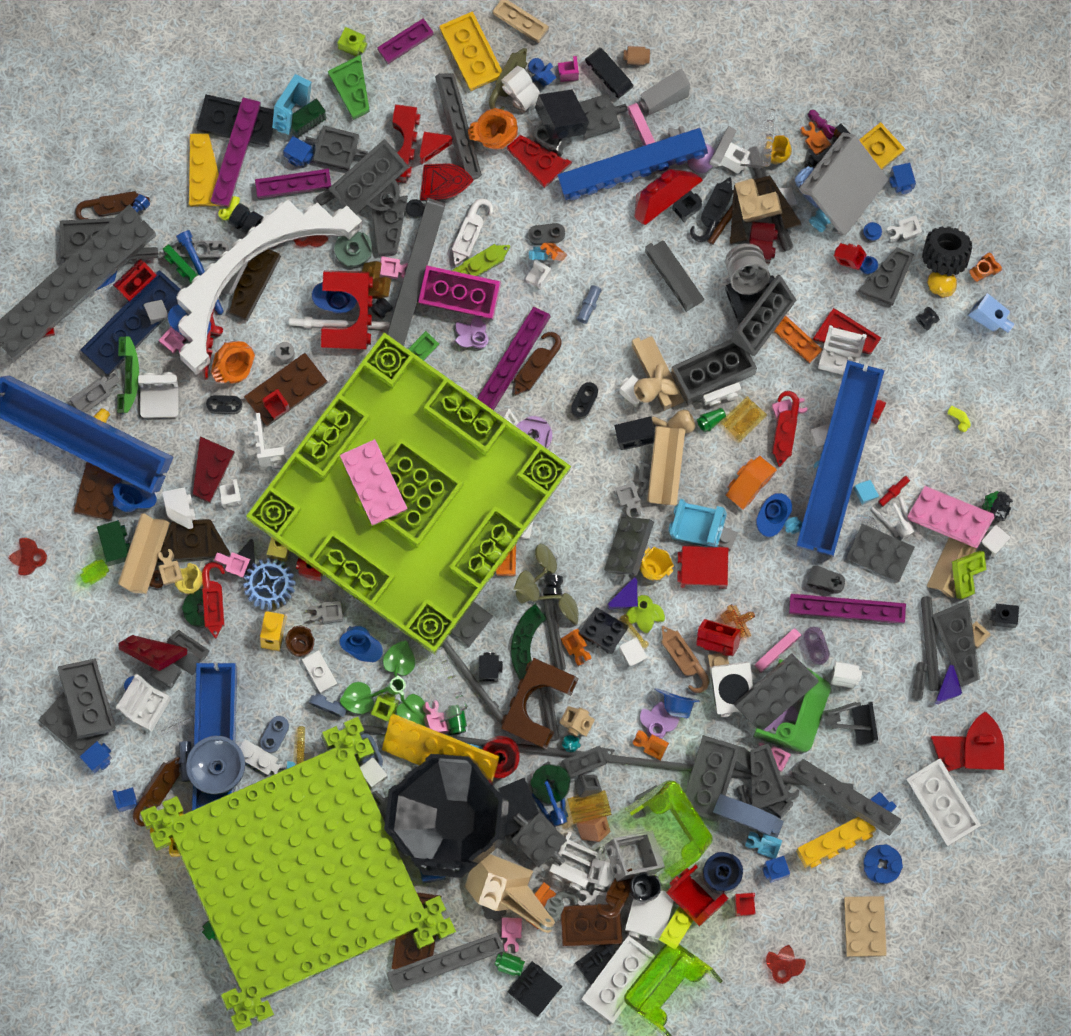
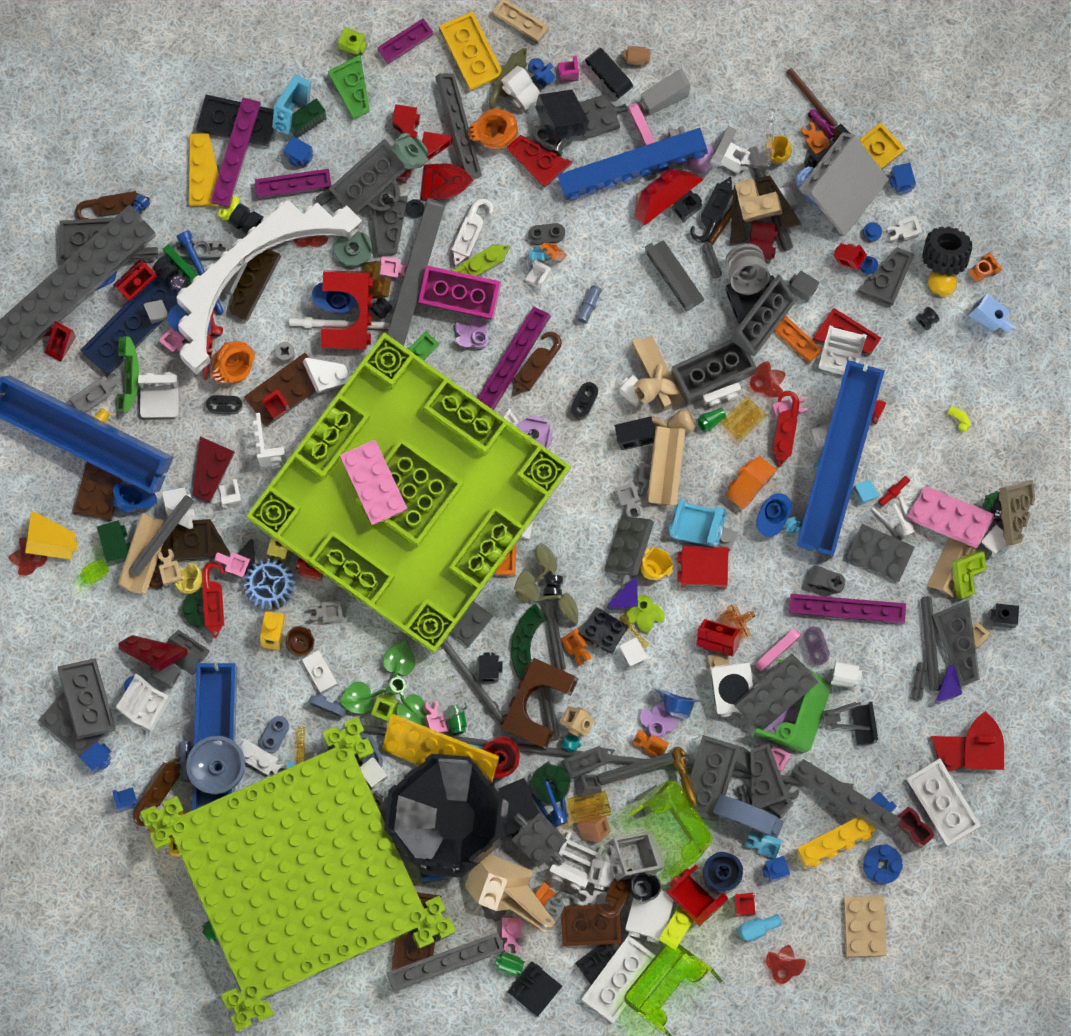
dark grey plate [305,125,368,171] -> none
blue piece [340,626,383,663] -> none
medium nougat plate [661,626,709,693] -> none
medium azure wheel [809,208,831,232] -> none
none -> yellow slope [25,511,78,560]
none -> red slope [45,321,76,361]
none -> dark grey axle [129,495,194,576]
none -> black wheel [153,256,179,283]
none -> clear purple plate [170,273,186,291]
none -> white wing [303,358,350,394]
none -> sand green plate [392,133,428,169]
none -> dark grey axle [598,753,673,785]
none -> pearl gold piece [672,746,697,807]
none -> dark grey axle [702,242,722,279]
none -> medium azure arm [737,914,782,941]
none -> clear red plate [750,361,786,398]
none -> reddish brown bar [786,68,838,127]
none -> dark grey brick [789,270,820,302]
none -> dark red brick [898,807,934,849]
none -> dark tan plate [999,480,1035,545]

